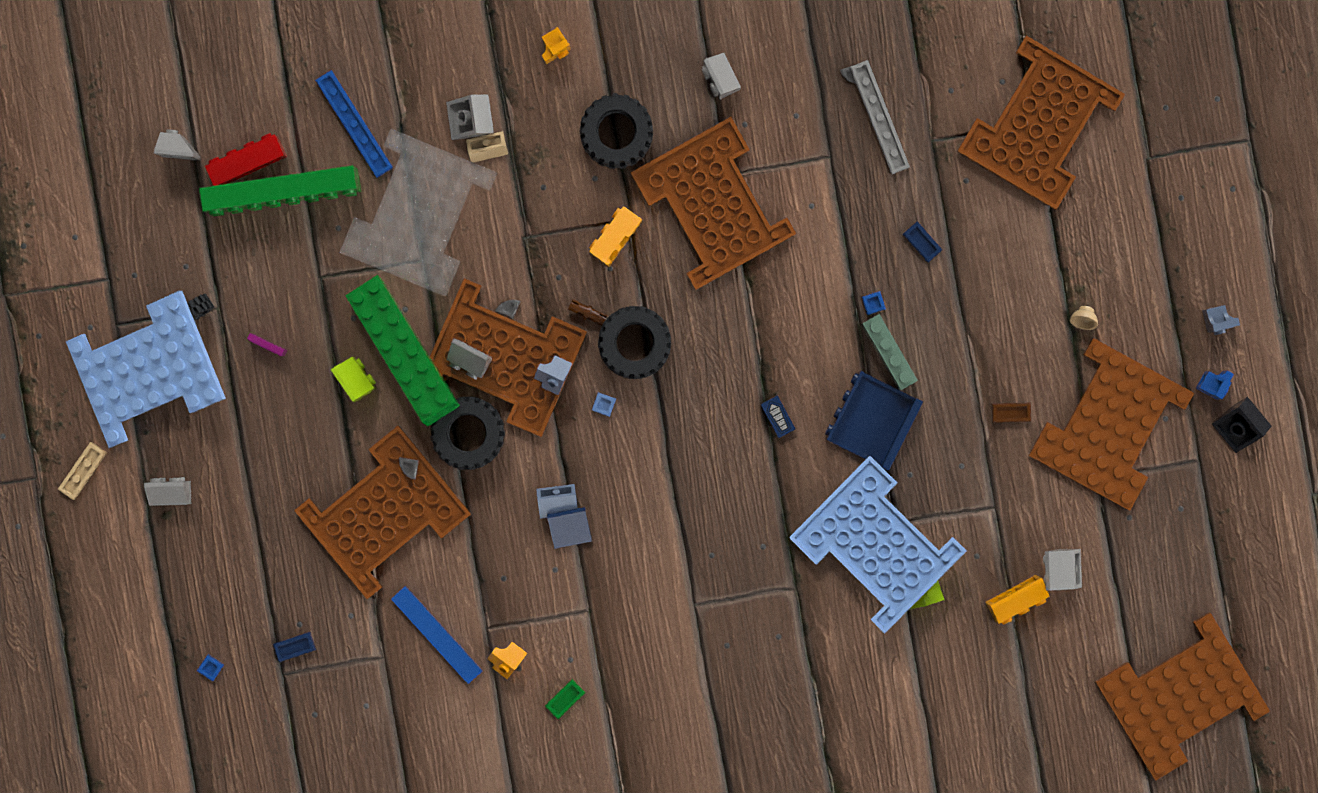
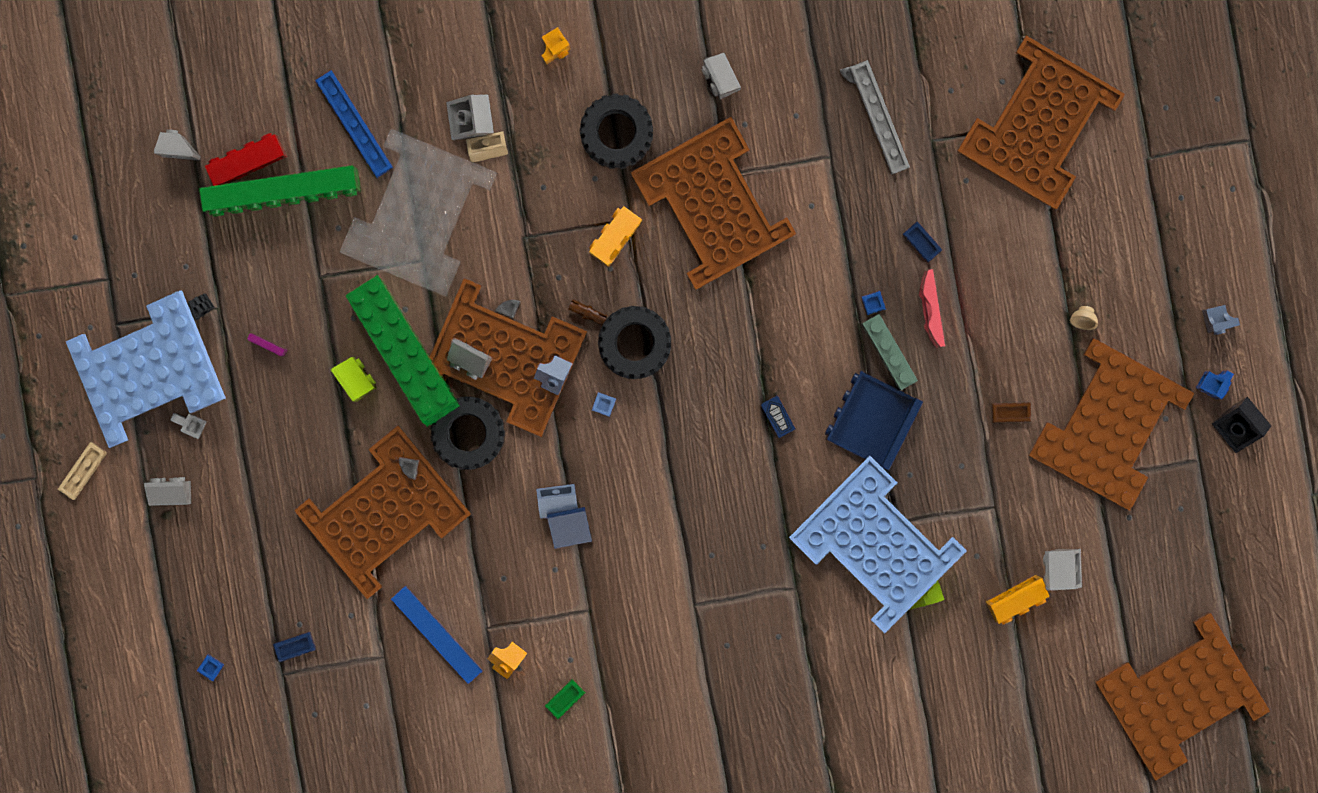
none -> light grey plate [171,413,207,439]
none -> coral slope [919,269,945,348]

